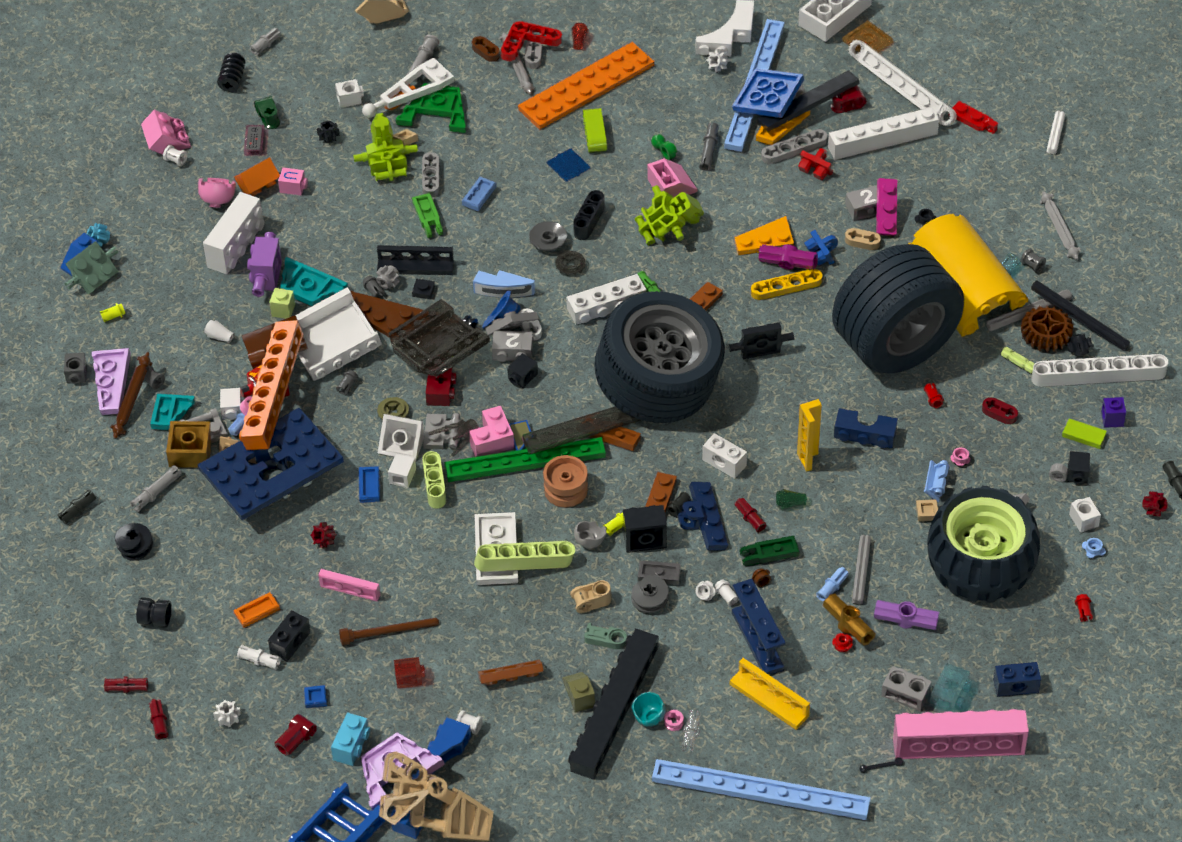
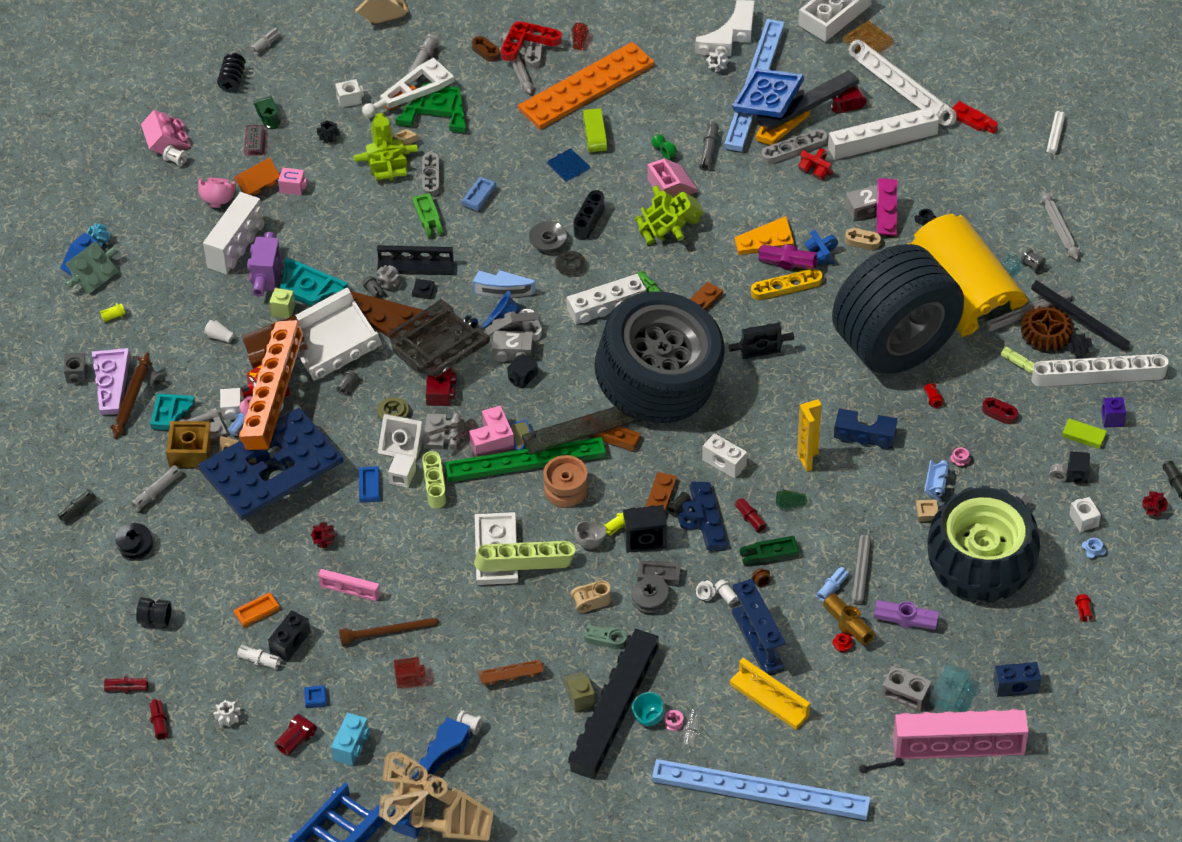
lavender wing [361,733,445,810] -> none

